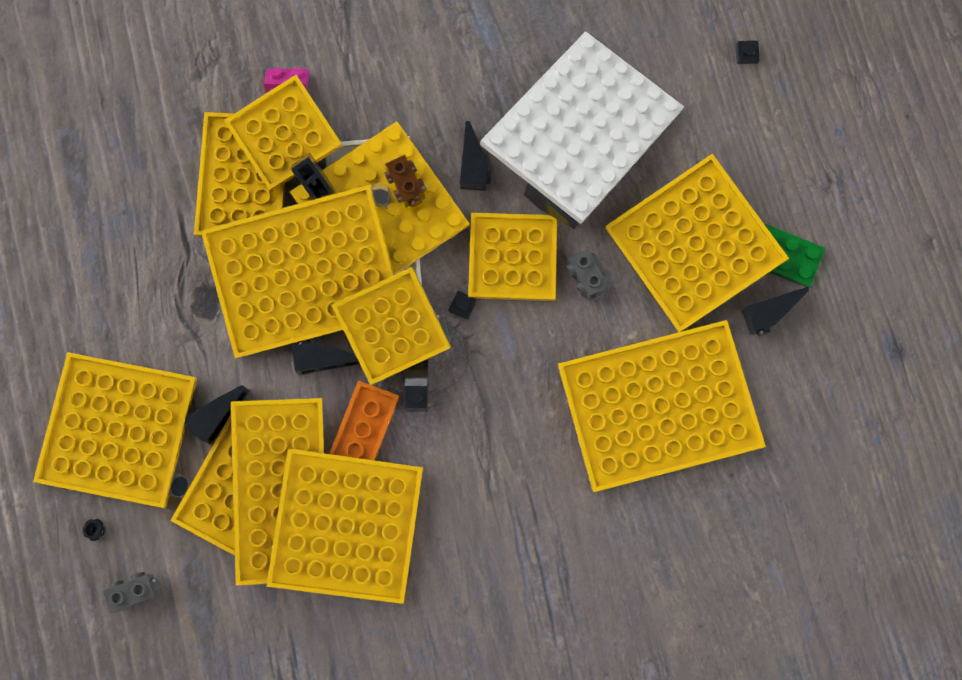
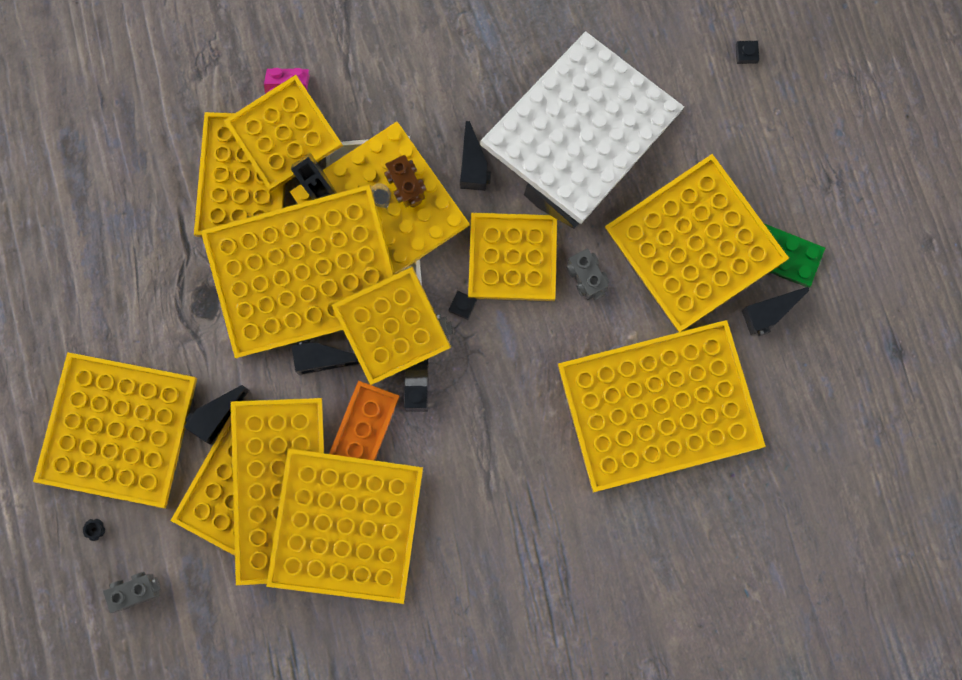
black tile [168,473,192,498] -> none

